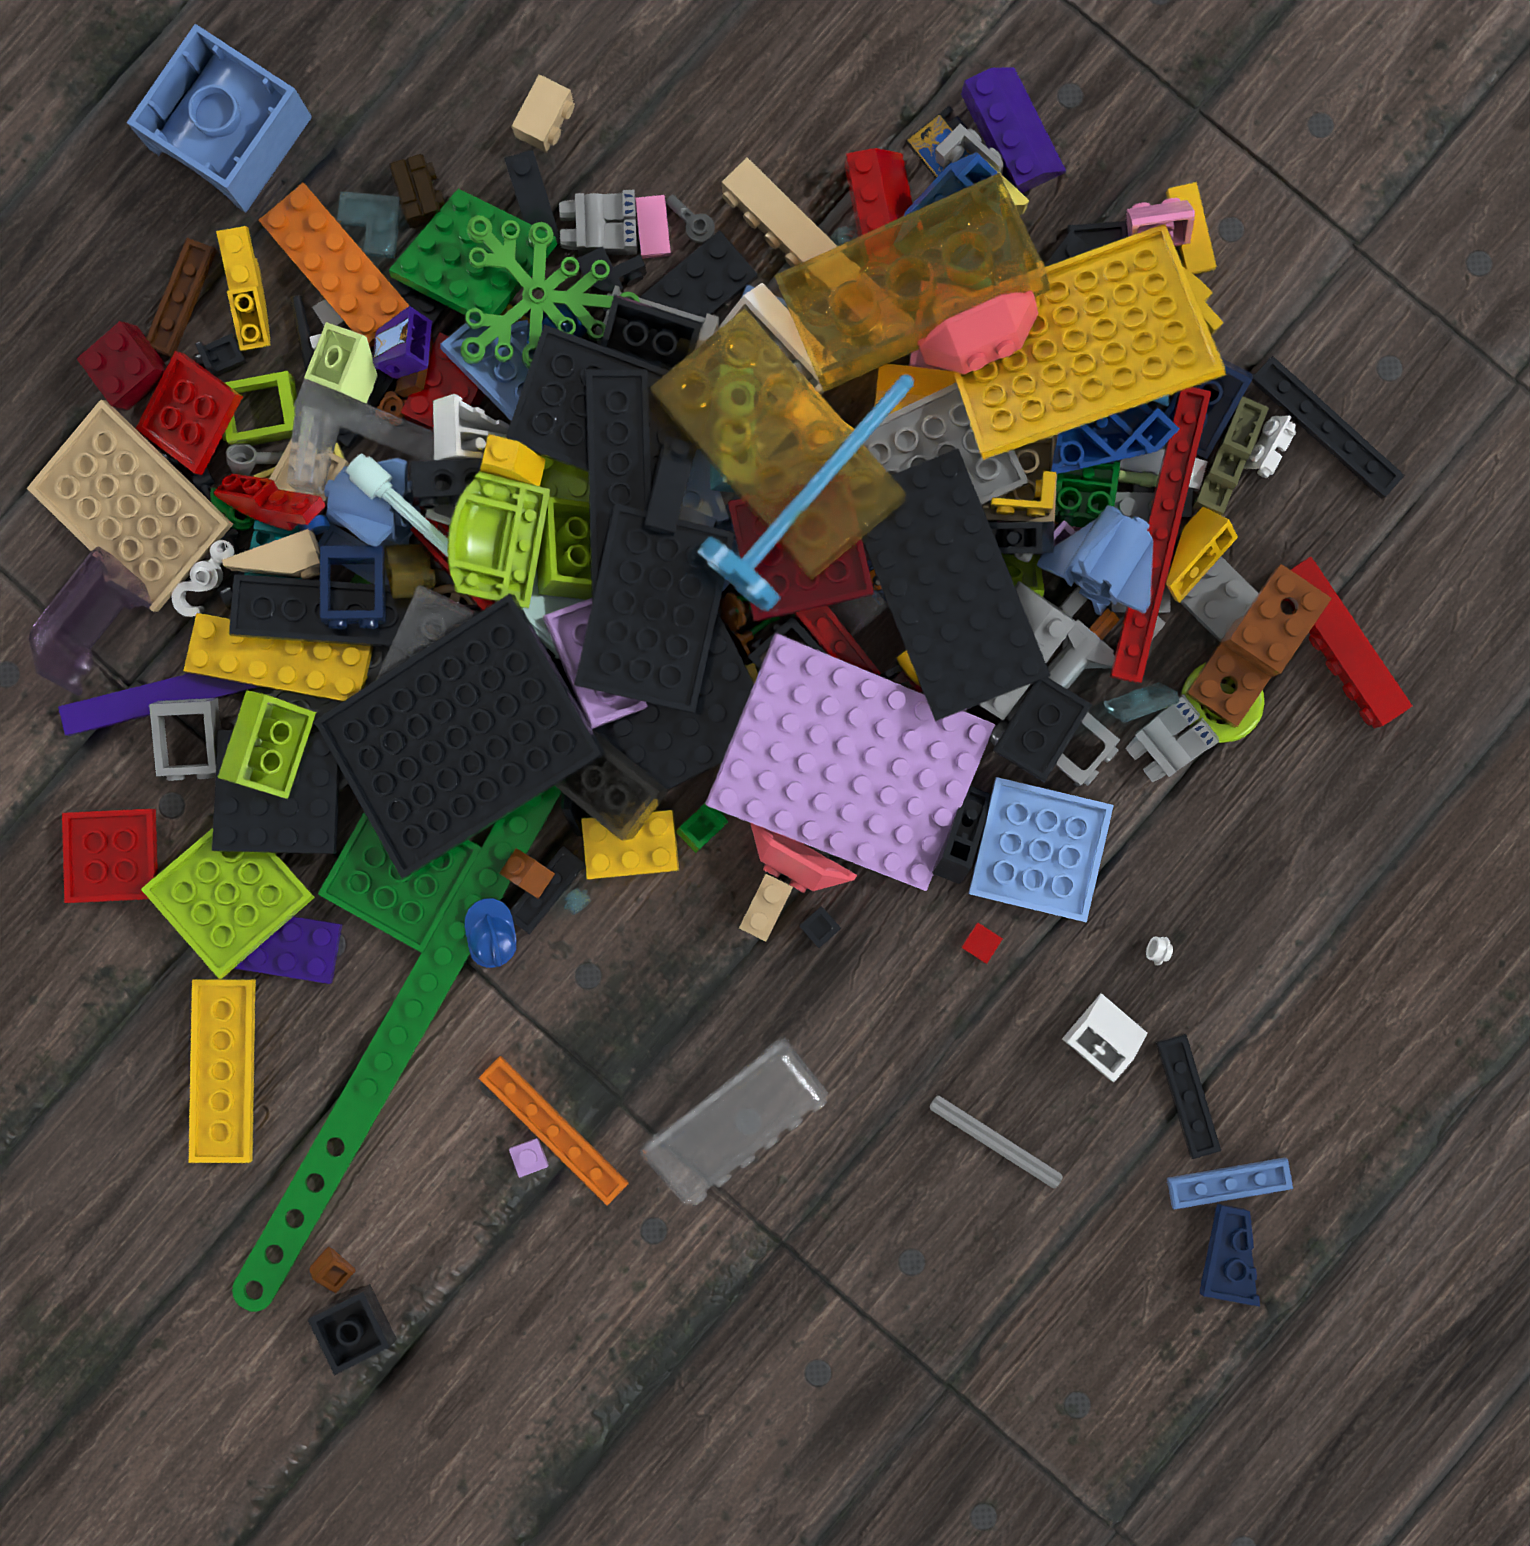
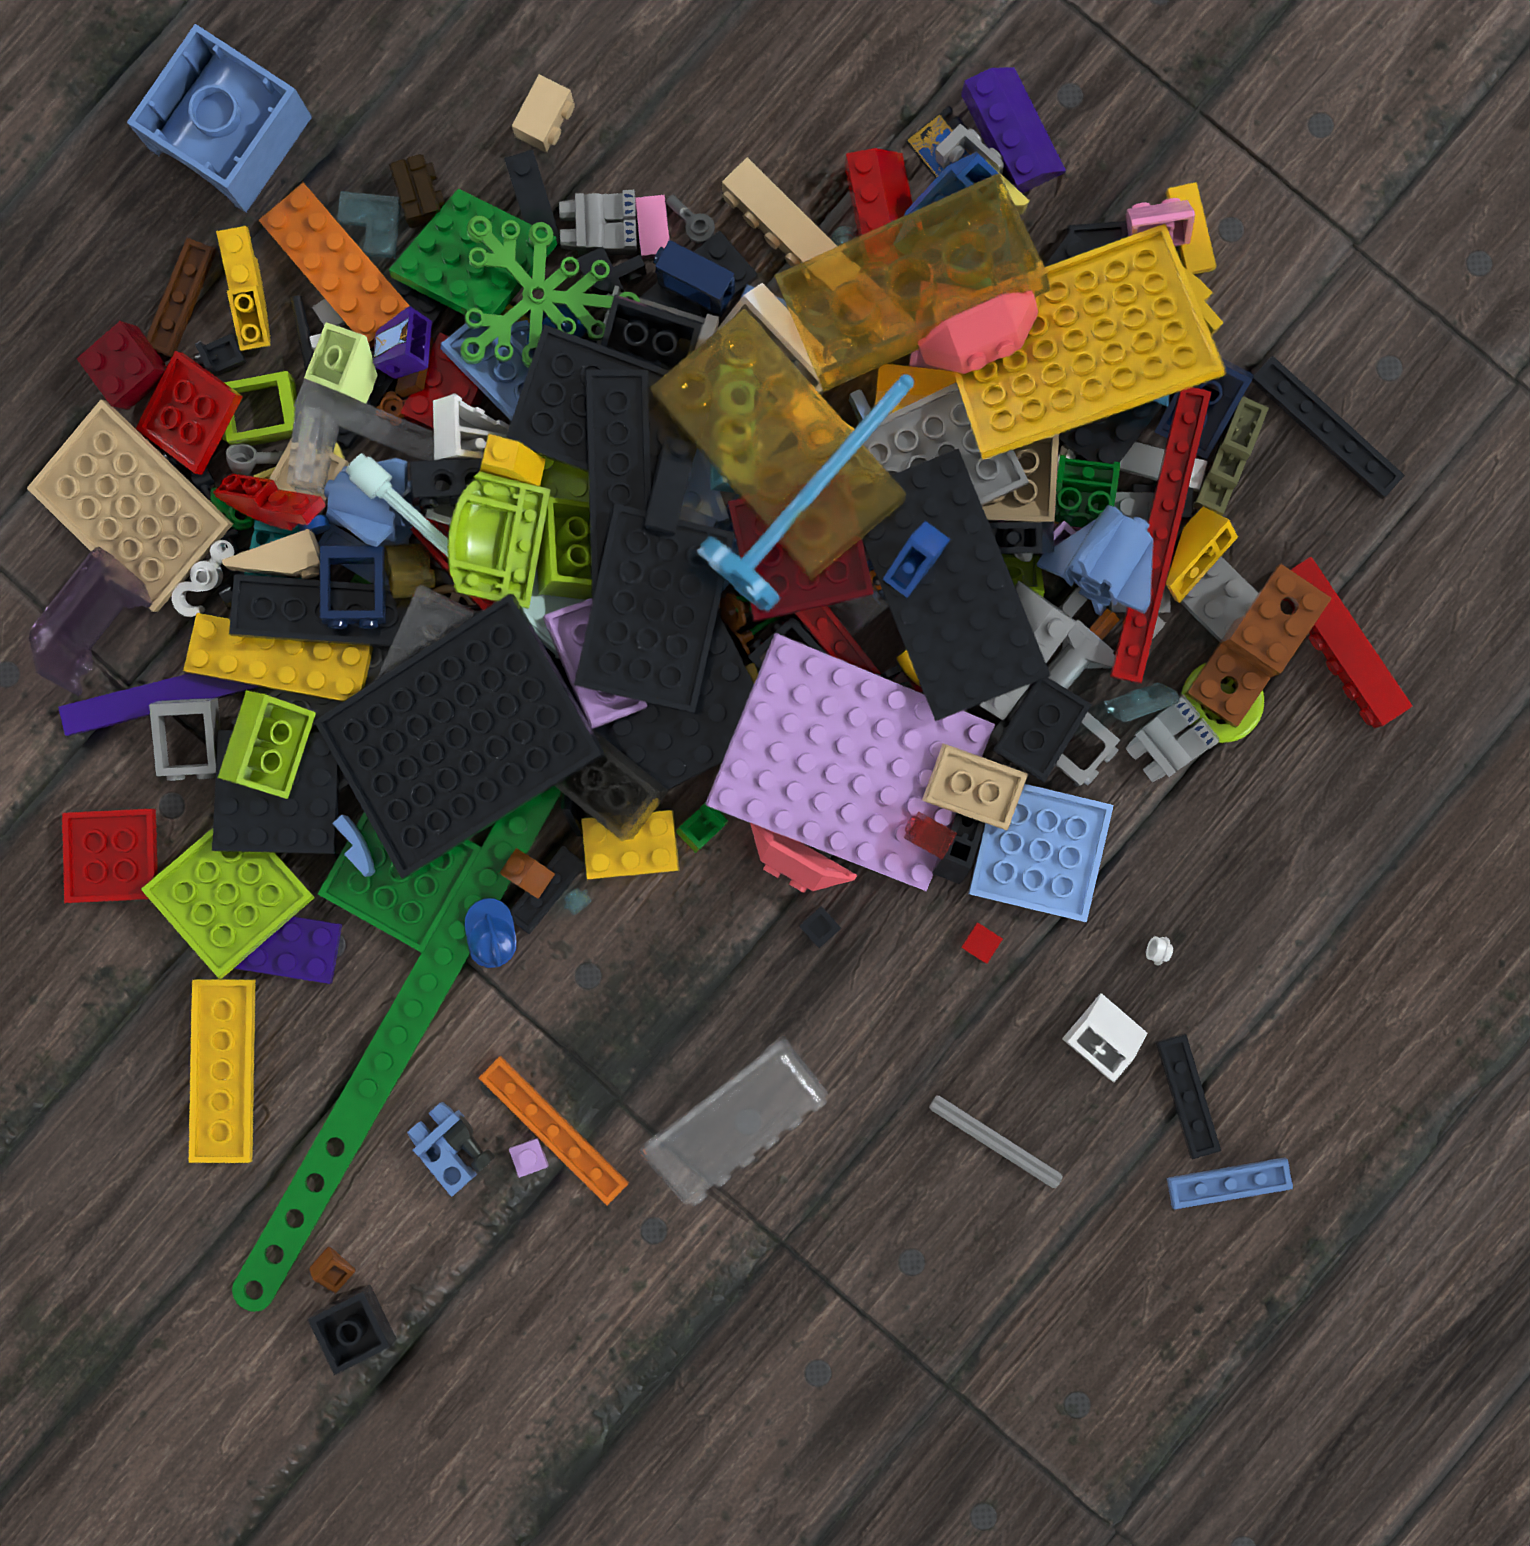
tan brick [739,874,793,941] -> none
yellow bracket [990,471,1056,517] -> none
blue wedge [1051,403,1180,474] -> none
yellowish green piece [1118,470,1158,488] -> none
dark blue wing [1199,1203,1260,1307] -> none
white hinge [1244,416,1296,478] -> none
none -> medium blue slope [333,815,375,876]
none -> medium blue hips [407,1102,496,1197]
none -> dark blue window [653,240,735,317]
none -> light blue tile [849,389,871,423]
none -> blue slope [883,521,950,597]
none -> clear red brick [904,811,957,859]
none -> tan tile [922,743,1028,831]

